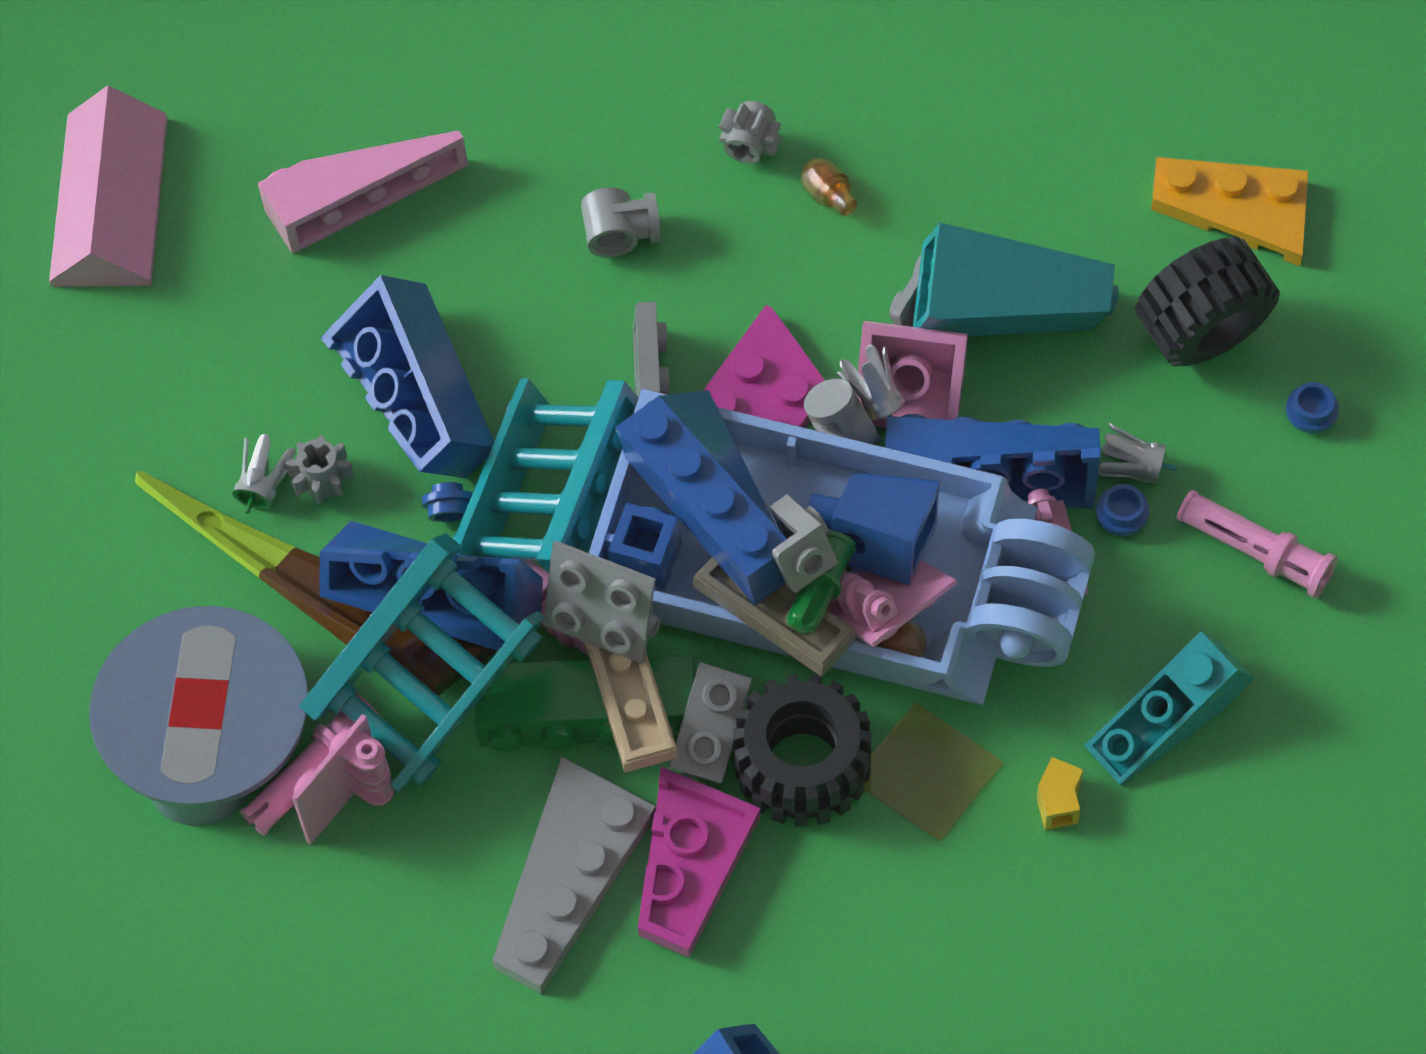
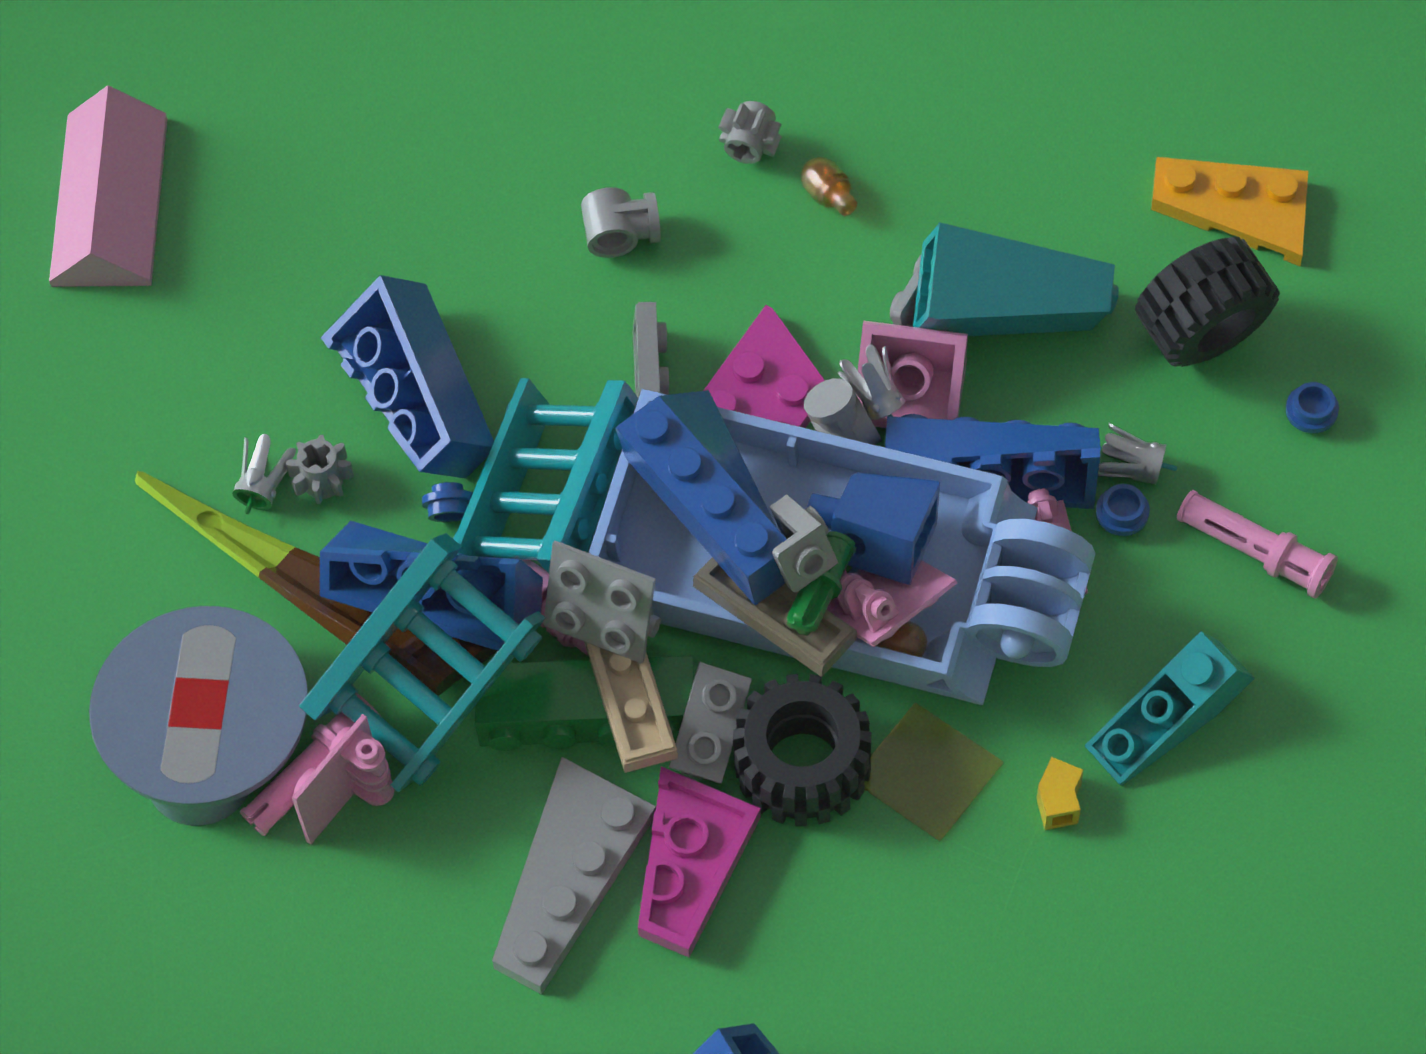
bright pink slope [258,130,468,254] -> none
blue brick [609,502,682,589] -> none

